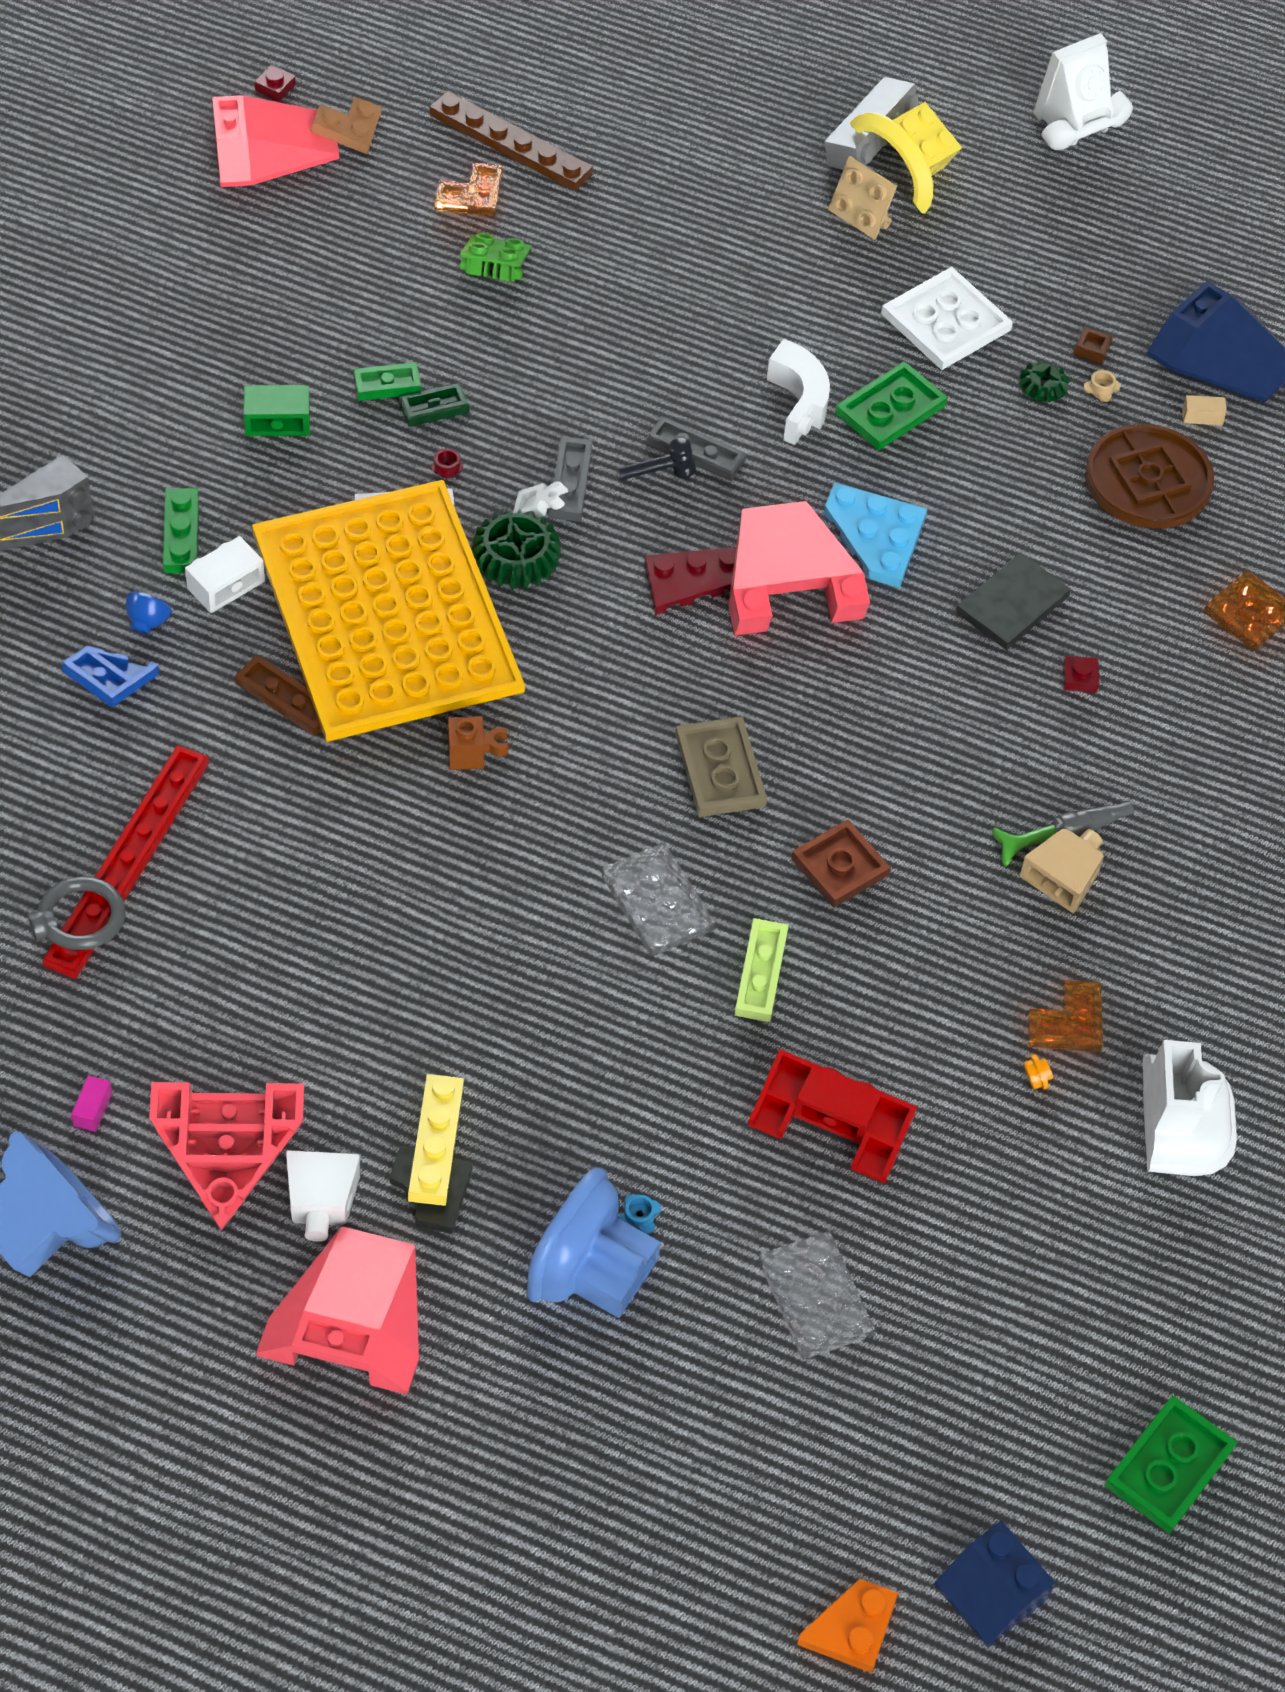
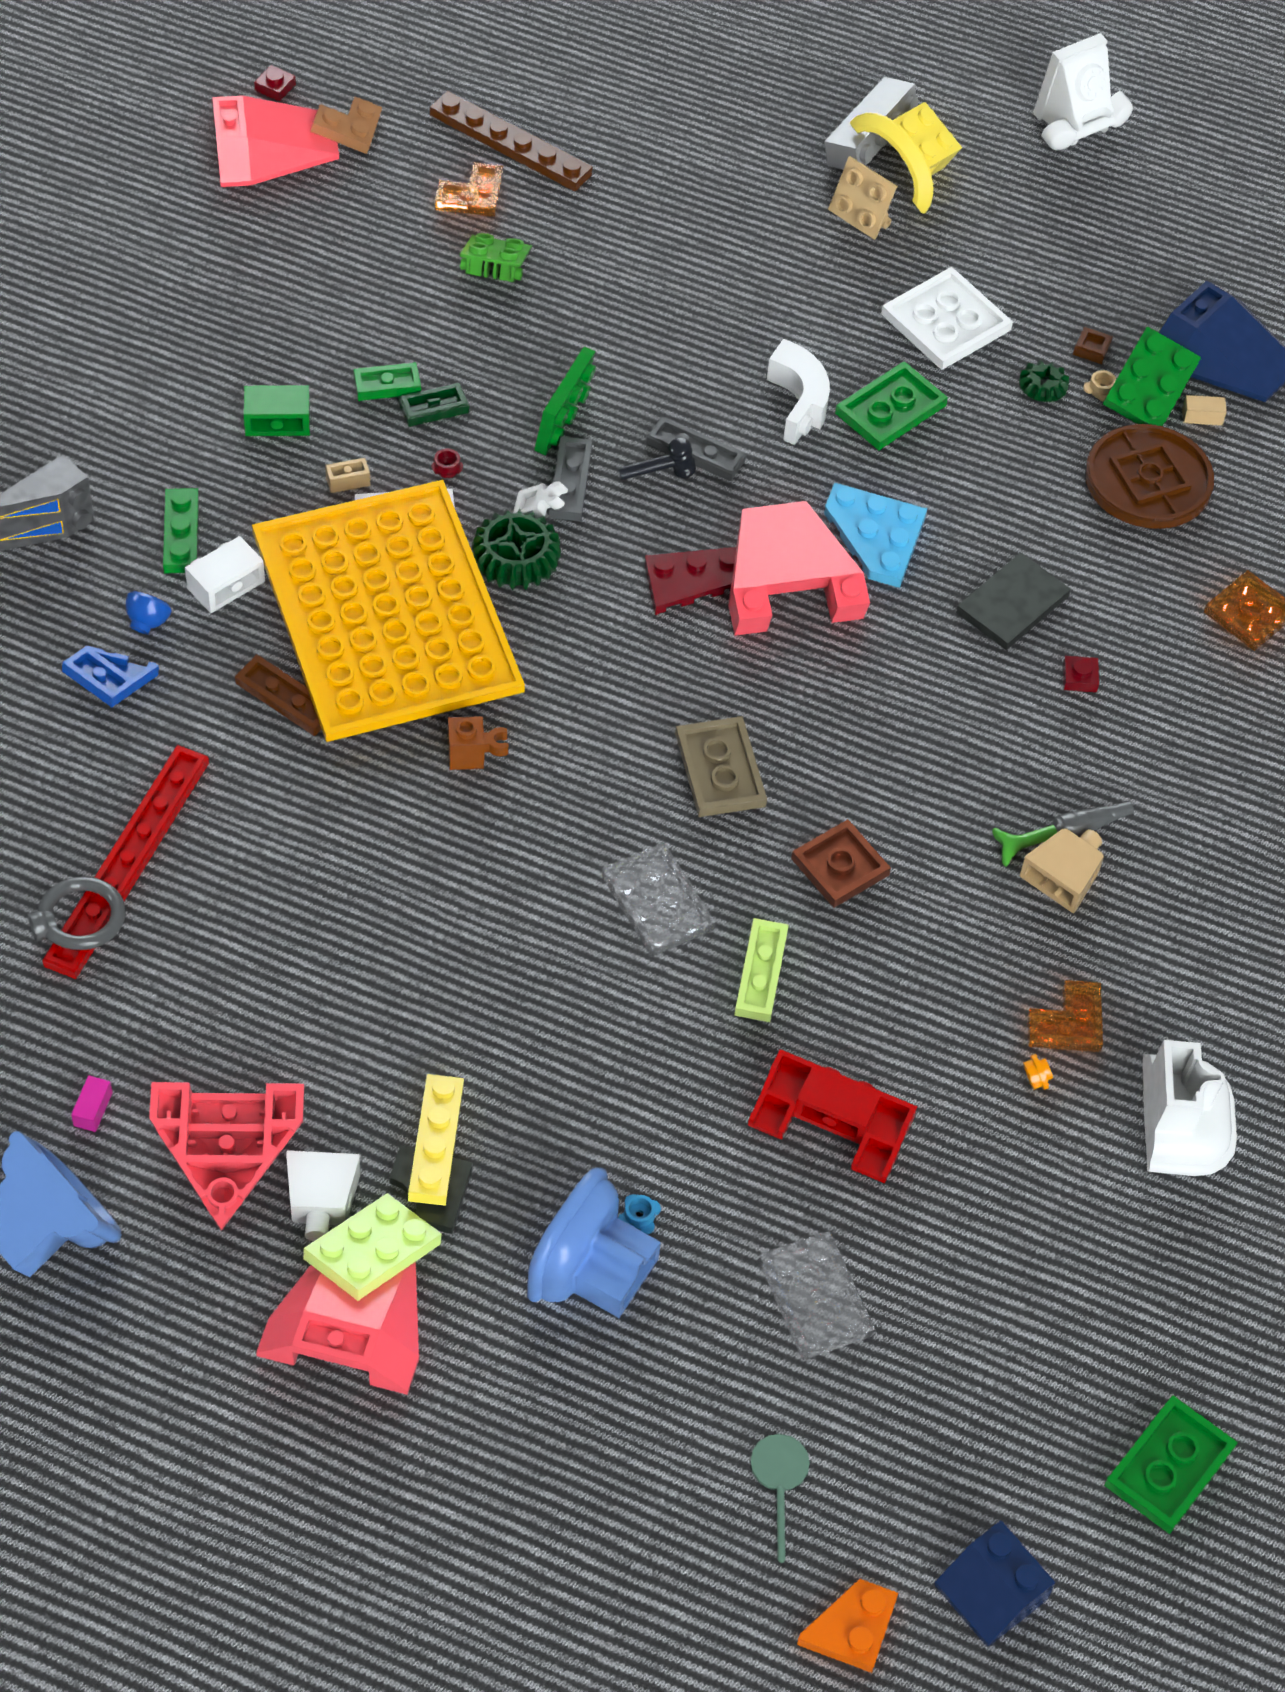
none -> yellowish green plate [303,1193,442,1301]
none -> tan piece [325,458,370,493]
none -> green plate [534,346,596,456]
none -> sand green piece [750,1434,810,1563]
none -> green plate [1102,326,1201,426]

